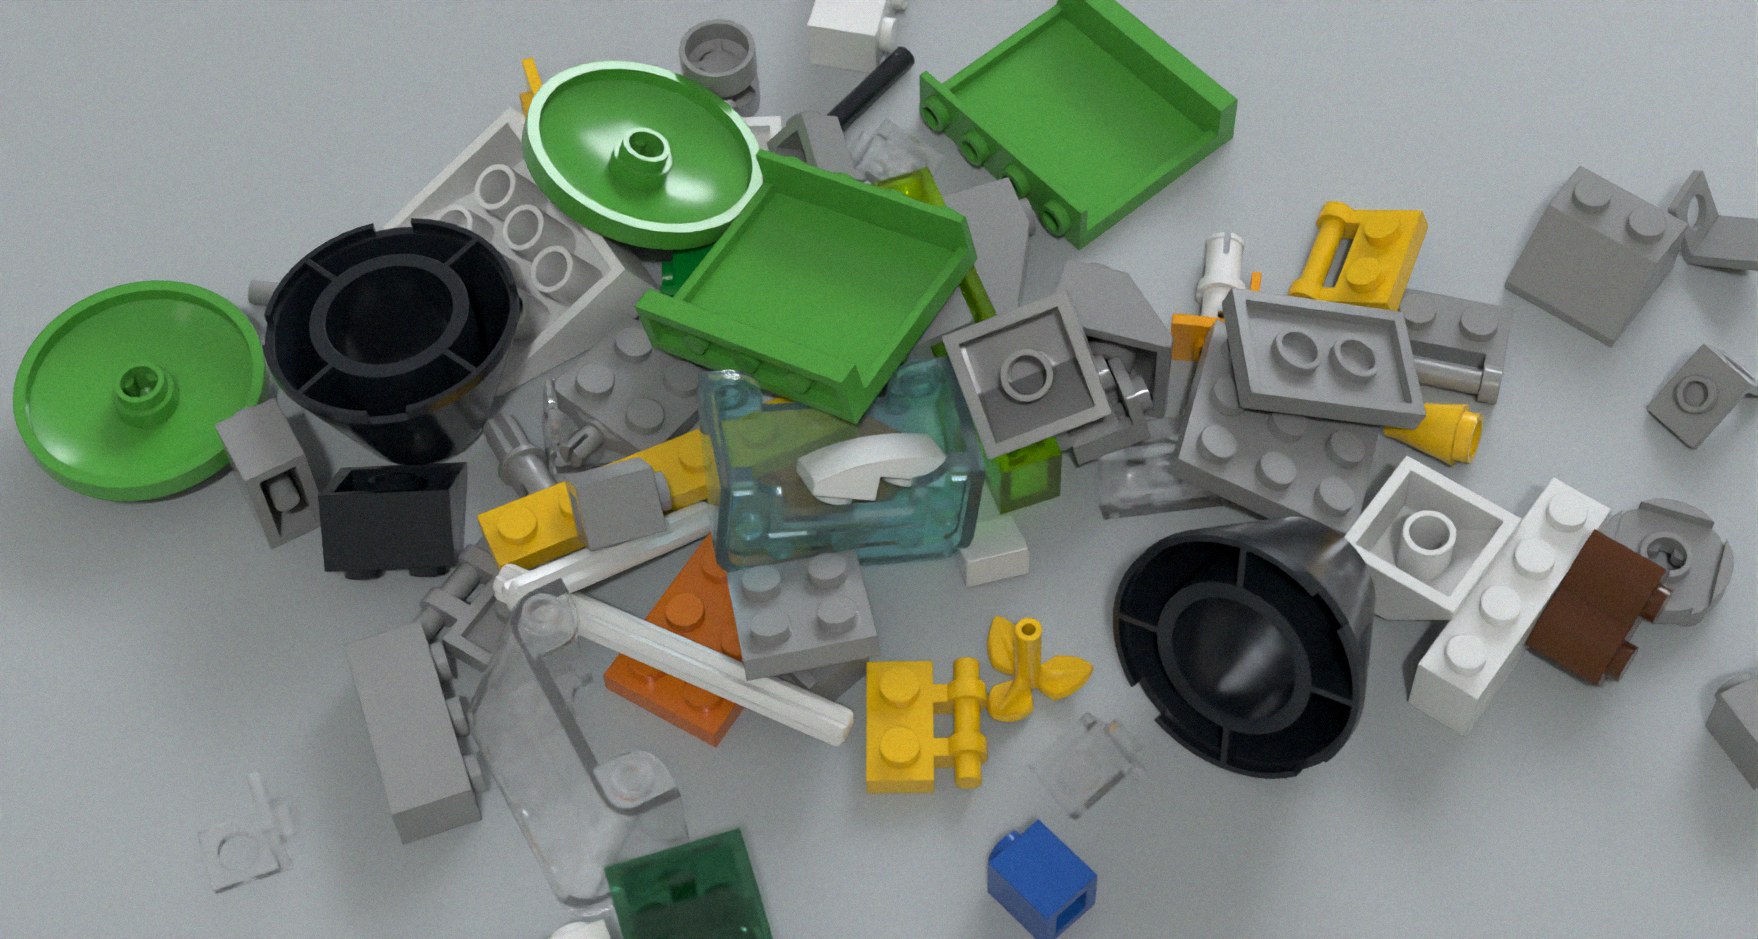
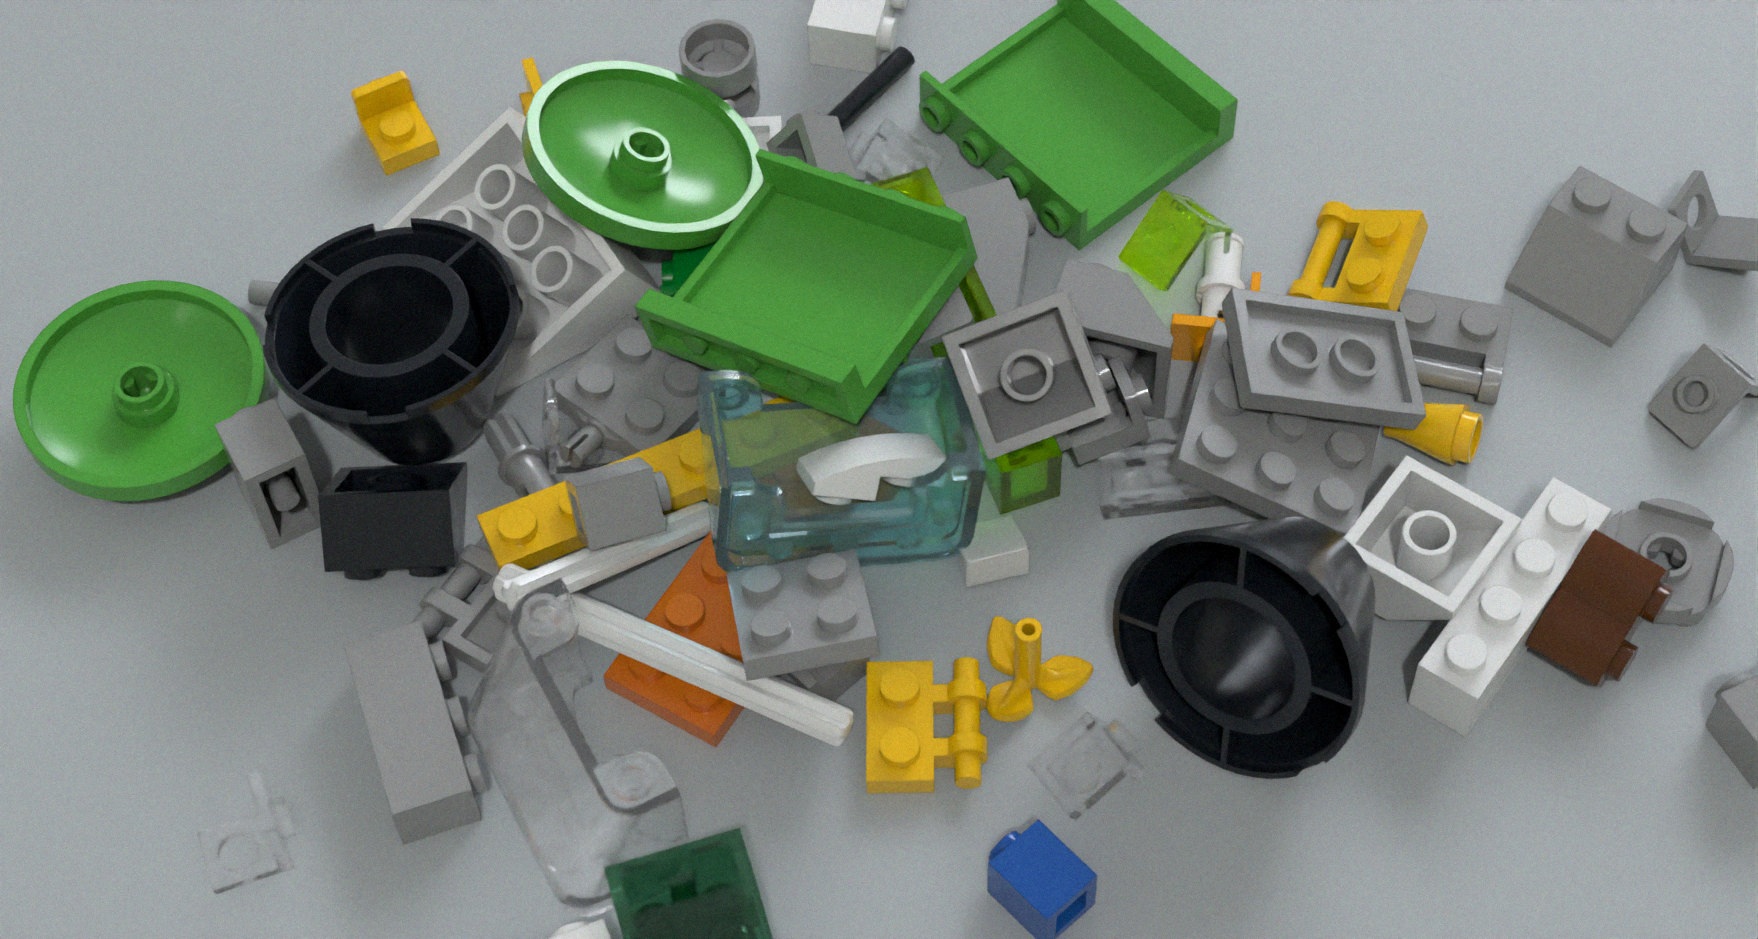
none -> yellow bracket [351,71,440,176]
none -> clear neon green bracket [1118,189,1234,291]

